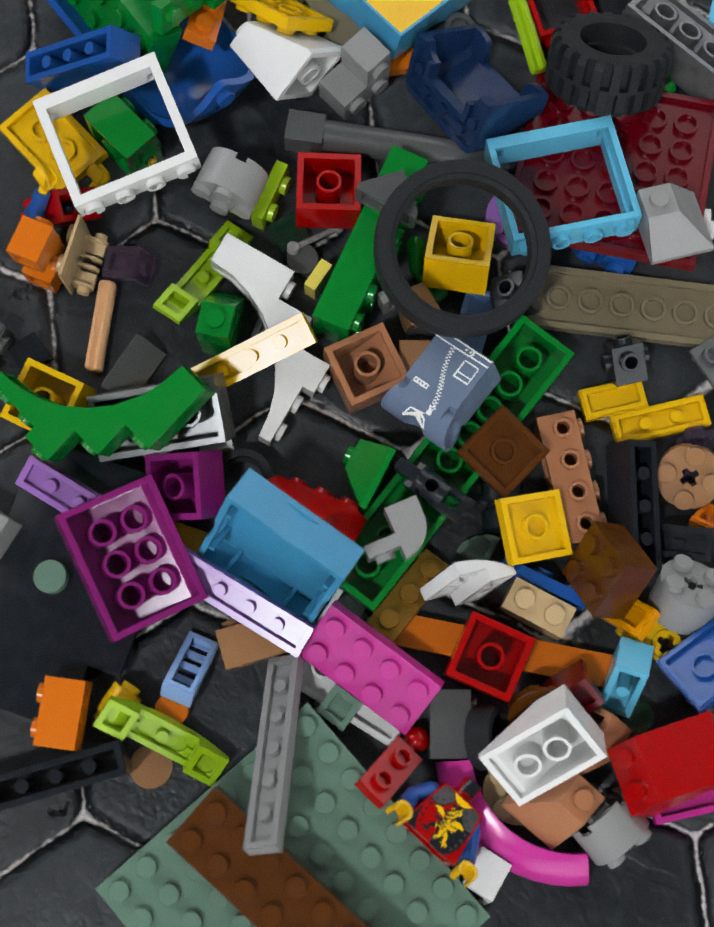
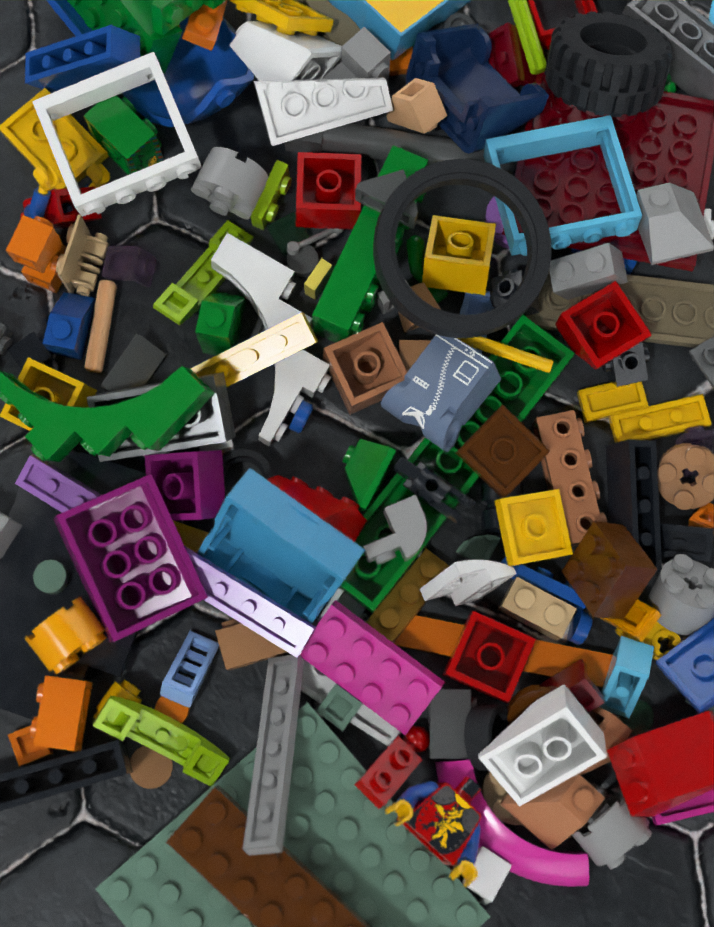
none -> orange tile [8,725,53,766]
none -> light orange brick [25,597,107,674]
none -> blue slope [42,292,96,360]
none -> white wing [254,77,393,146]
none -> blue tile [289,400,314,434]
none -> light nougat slope [386,78,447,133]
none -> yellow bar [458,336,554,373]
none -> dark red panel [488,22,537,88]
none -> light grey brick [549,243,628,300]
none -> red slope [555,281,652,370]
none -> blue tile [567,610,593,645]

